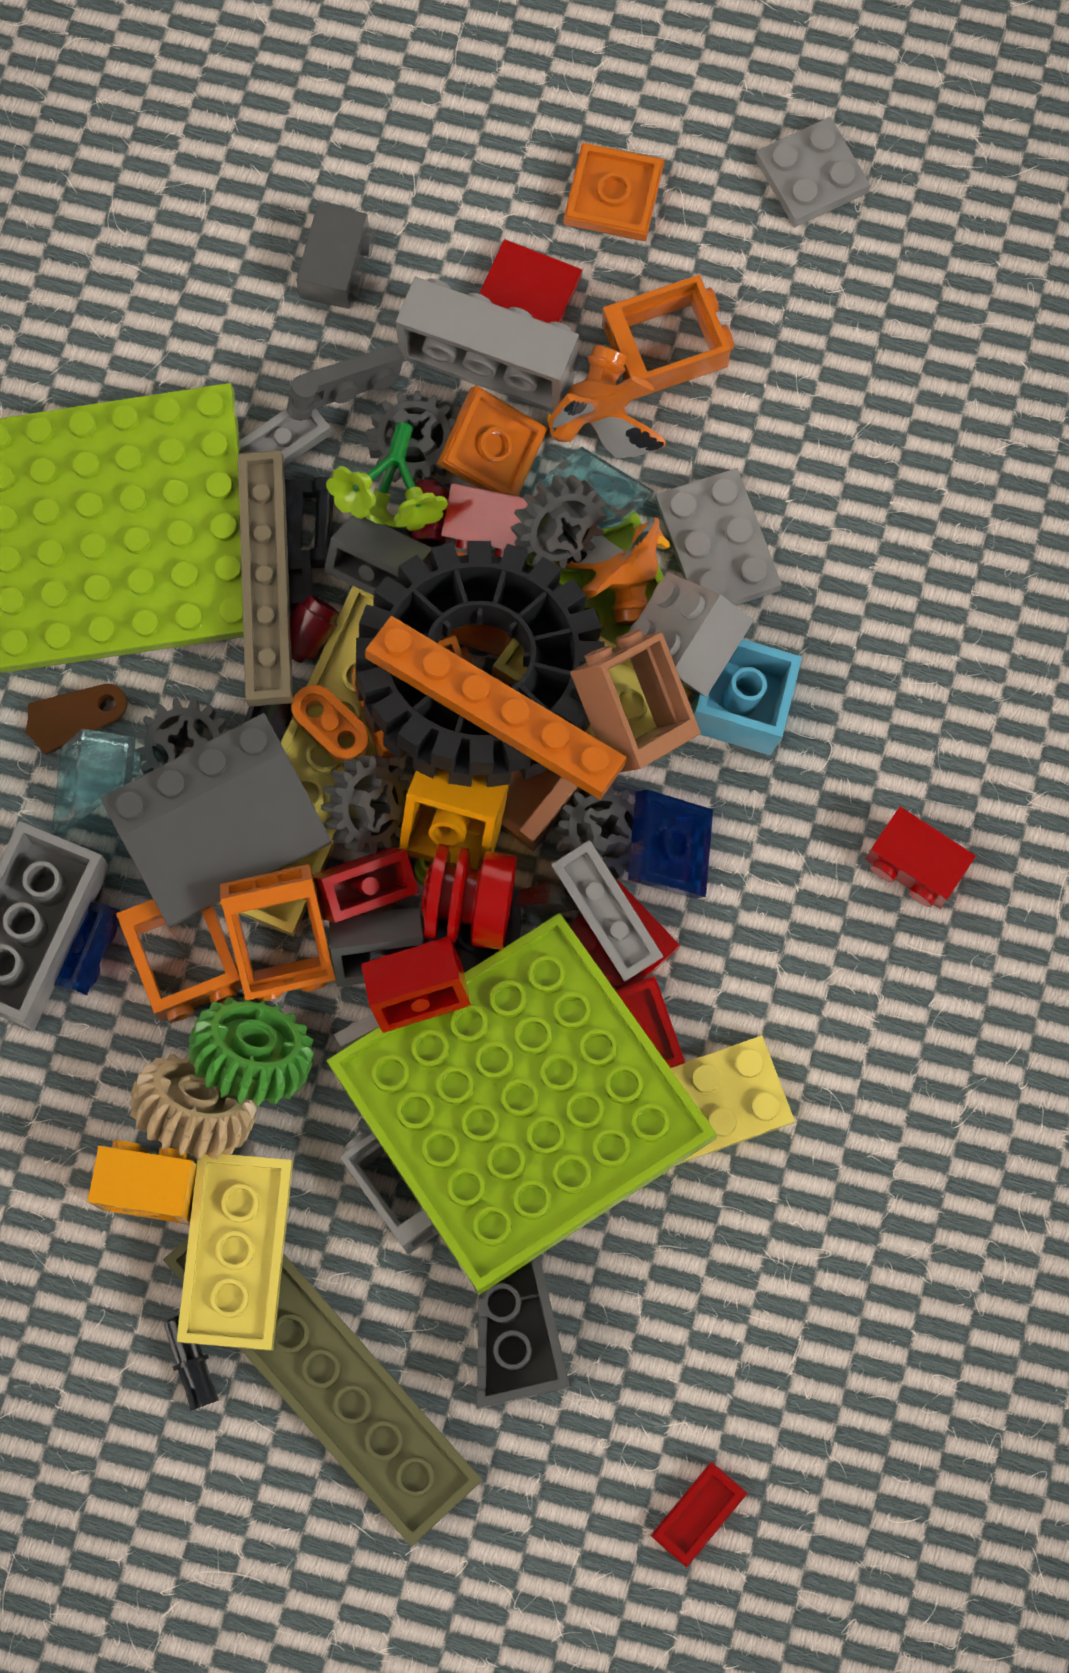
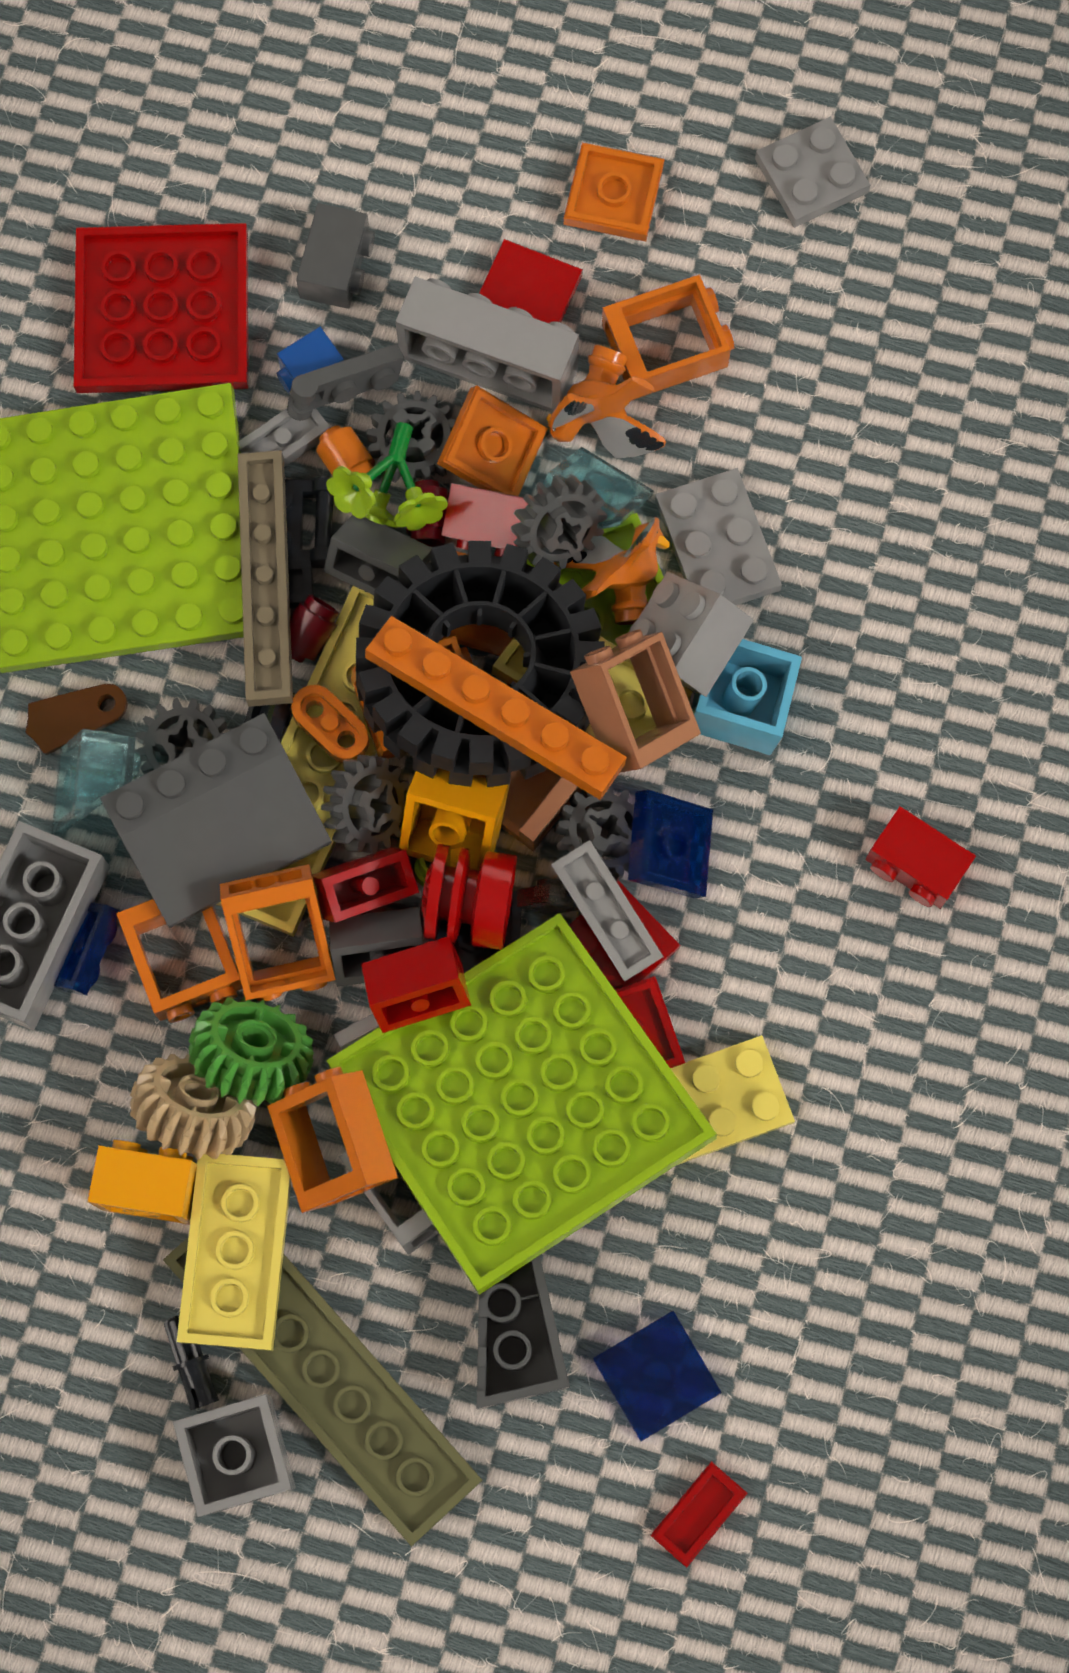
none -> red plate [74,223,249,393]
none -> light grey brick [173,1394,296,1517]
none -> orange window [267,1067,398,1213]
none -> blue brick [276,327,344,395]
none -> orange brick [316,425,375,476]
none -> clear blue plate [592,1311,722,1442]

